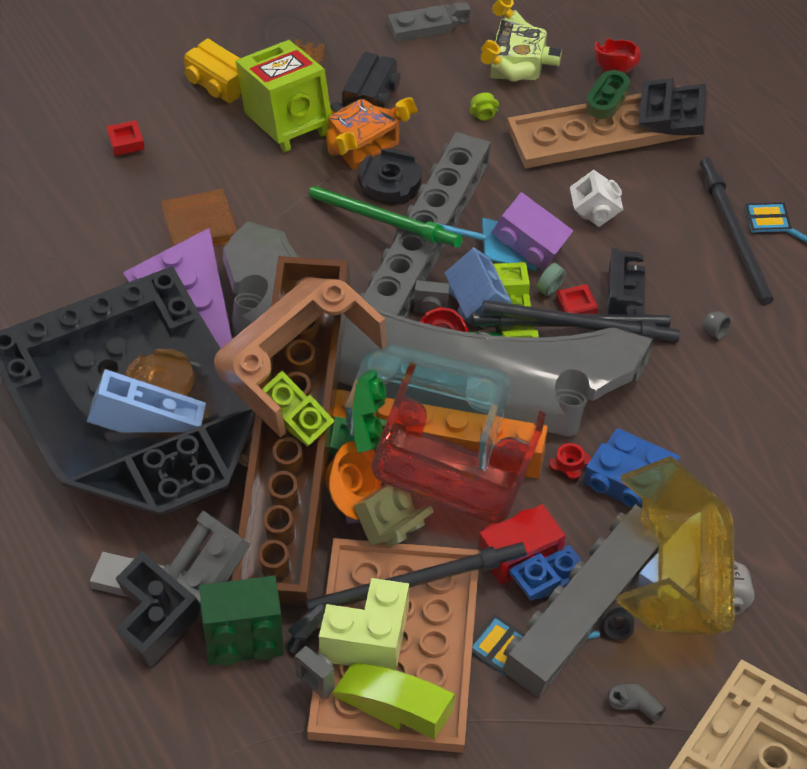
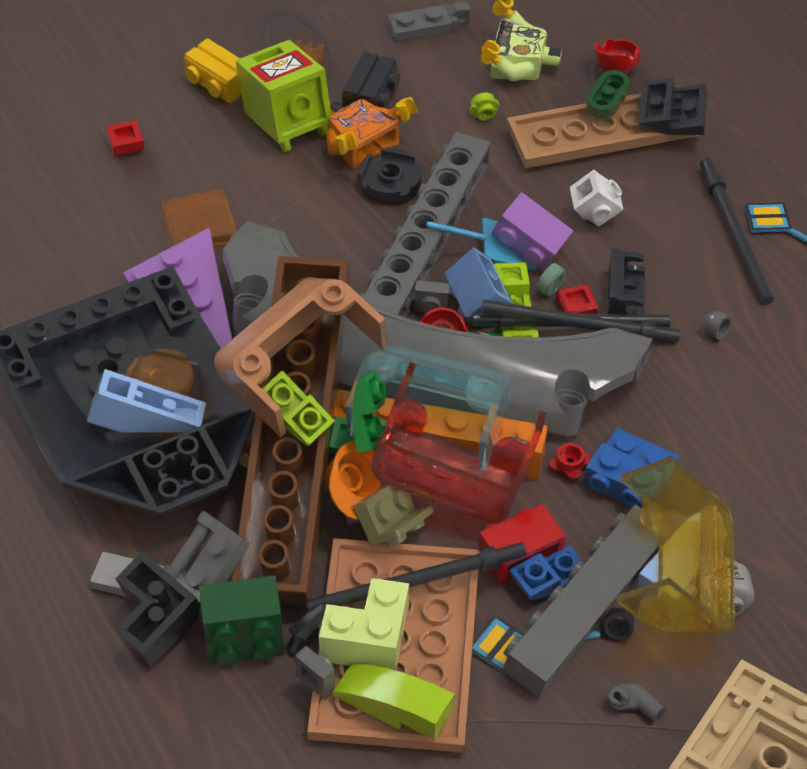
green bar [309,186,463,248] -> none

